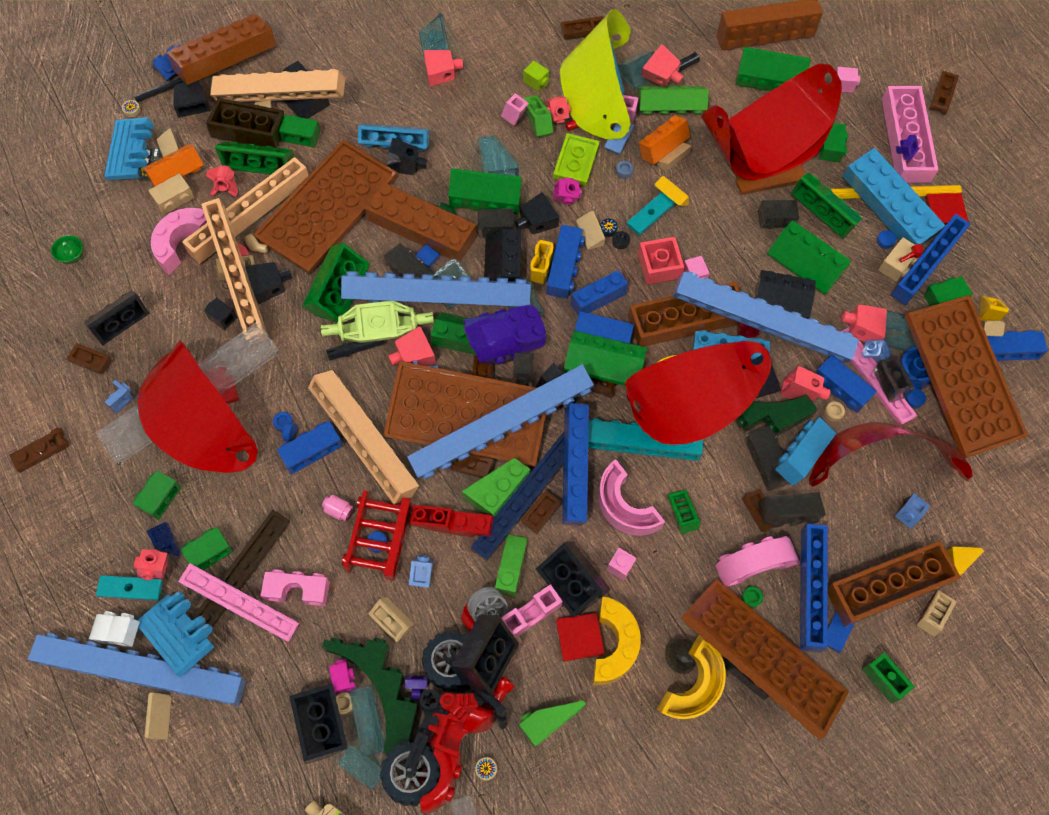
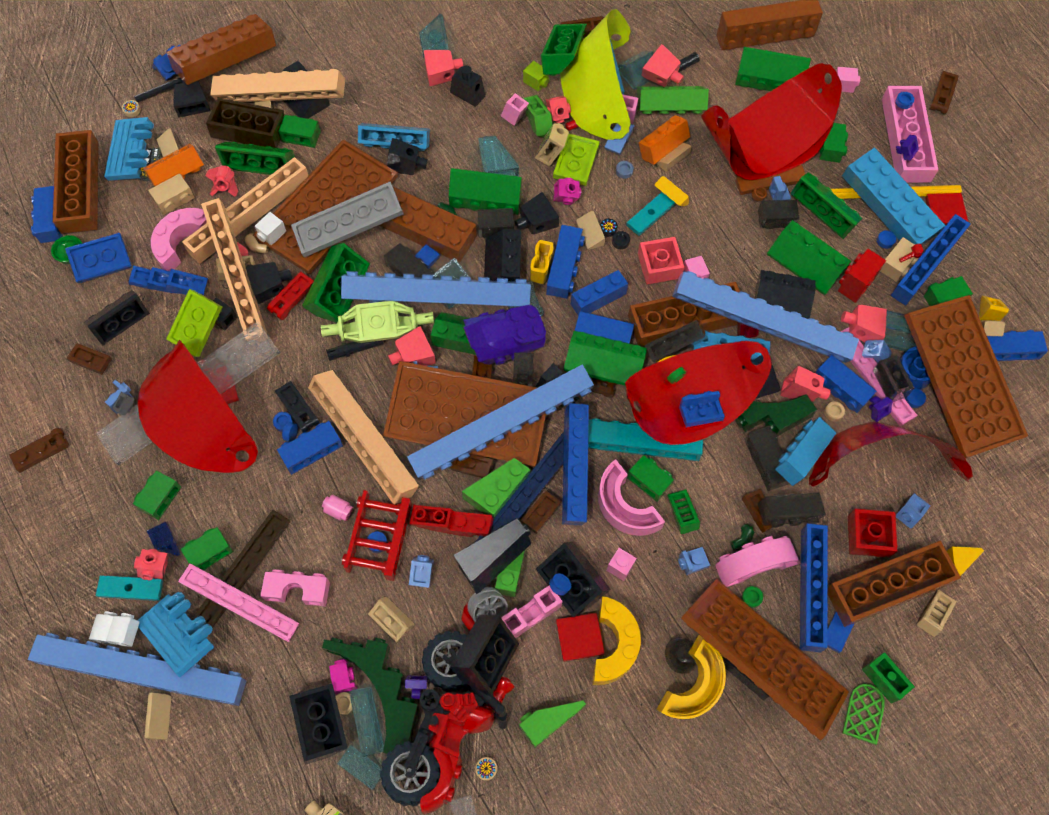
none -> blue brick [31,186,62,243]
none -> dark orange brick [53,130,99,234]
none -> blue tile [65,233,132,283]
none -> dark grey plate [112,391,134,416]
none -> blue slope [128,265,208,295]
none -> lime plate [167,289,222,357]
none -> white brick [255,212,286,245]
none -> red plate [267,271,314,320]
none -> black plate [275,381,320,433]
none -> light grey plate [291,182,404,257]
none -> black torso [450,65,485,107]
none -> slope [453,519,531,594]
none -> tan torso [535,123,569,166]
none -> green slope [541,24,587,76]
none -> blue tile [549,573,571,595]
none -> green brick [627,455,674,502]
none -> clear smoke brick [645,320,708,363]
none -> green tile [667,367,686,384]
none -> medium blue bracket [678,547,710,575]
none -> blue bracket [679,391,725,427]
none -> dark green arm [730,524,755,551]
none -> dark orange hinge [752,186,767,202]
none -> medium blue bracket [769,176,791,203]
none -> red brick [838,249,887,303]
none -> bright green window [842,684,885,745]
none -> red brick [848,509,897,558]
none -> dark purple tile [869,396,893,422]
none -> blue tile [895,92,914,109]

